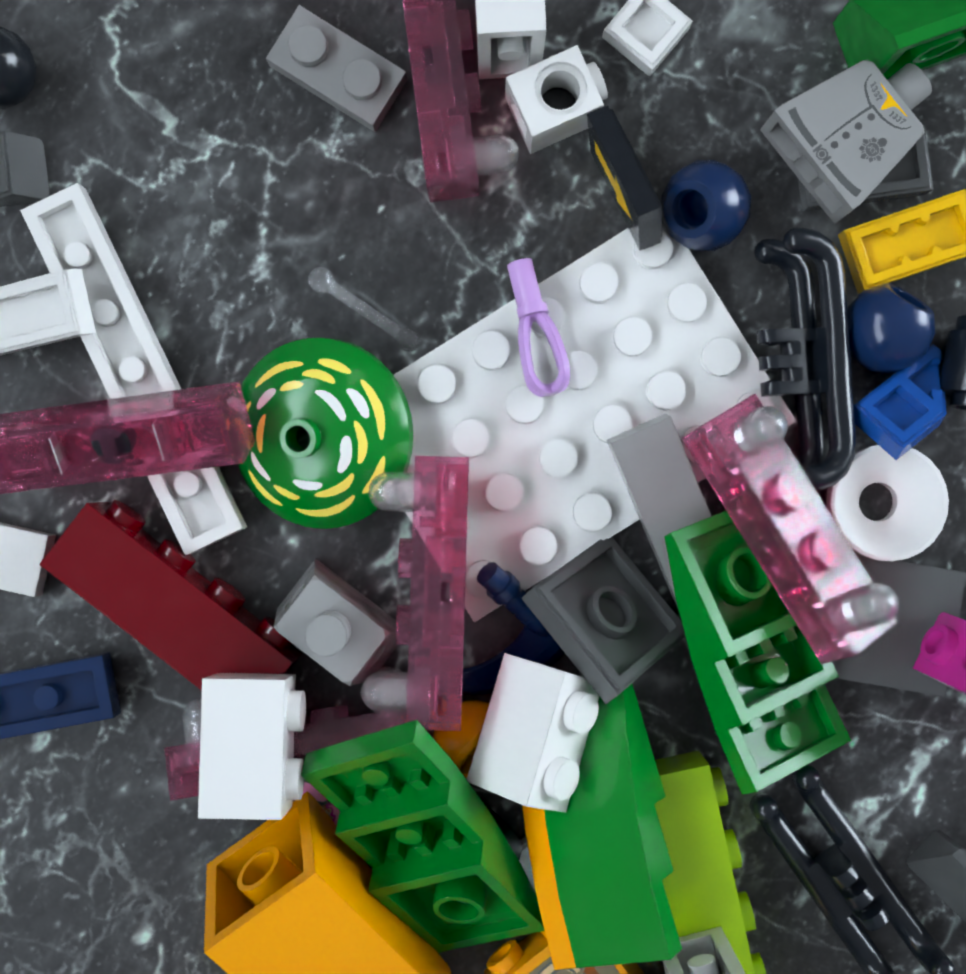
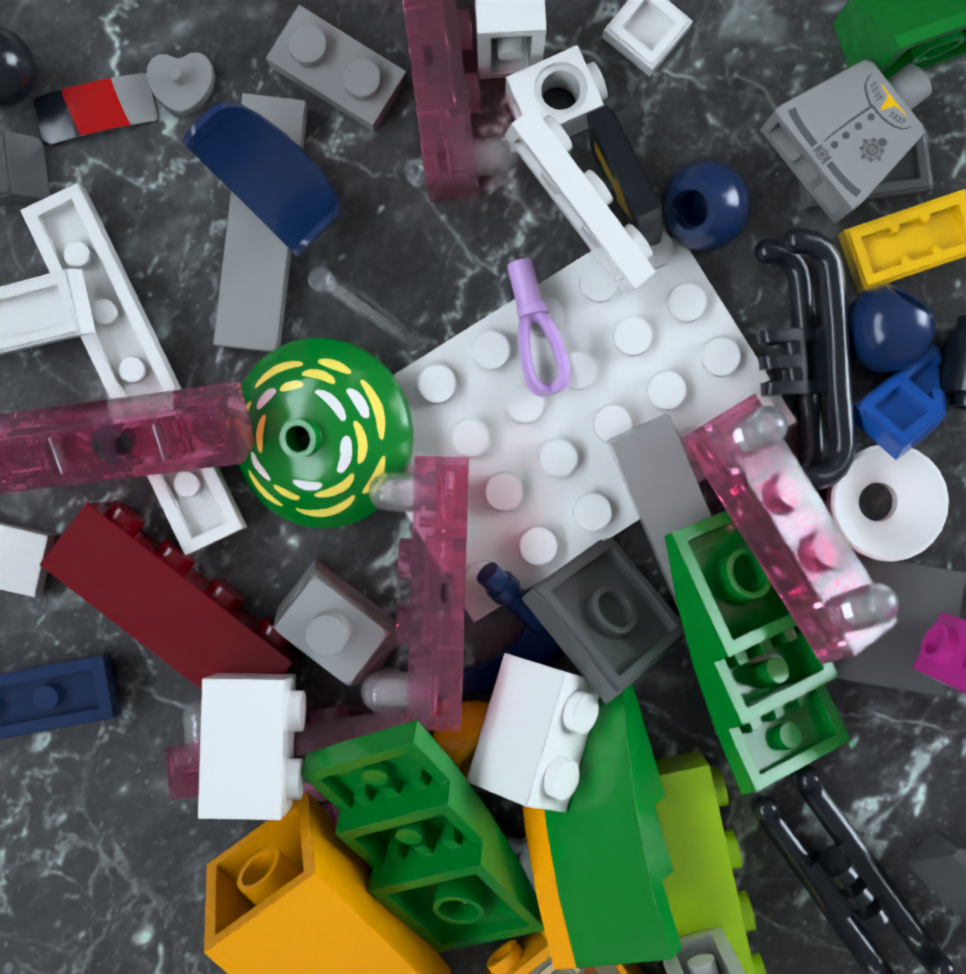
none -> sticker [34,73,158,146]
none -> light grey piece [146,52,216,116]
none -> dark blue piece [182,101,342,257]
none -> light grey tile [213,93,309,353]
none -> white plate [505,107,657,292]

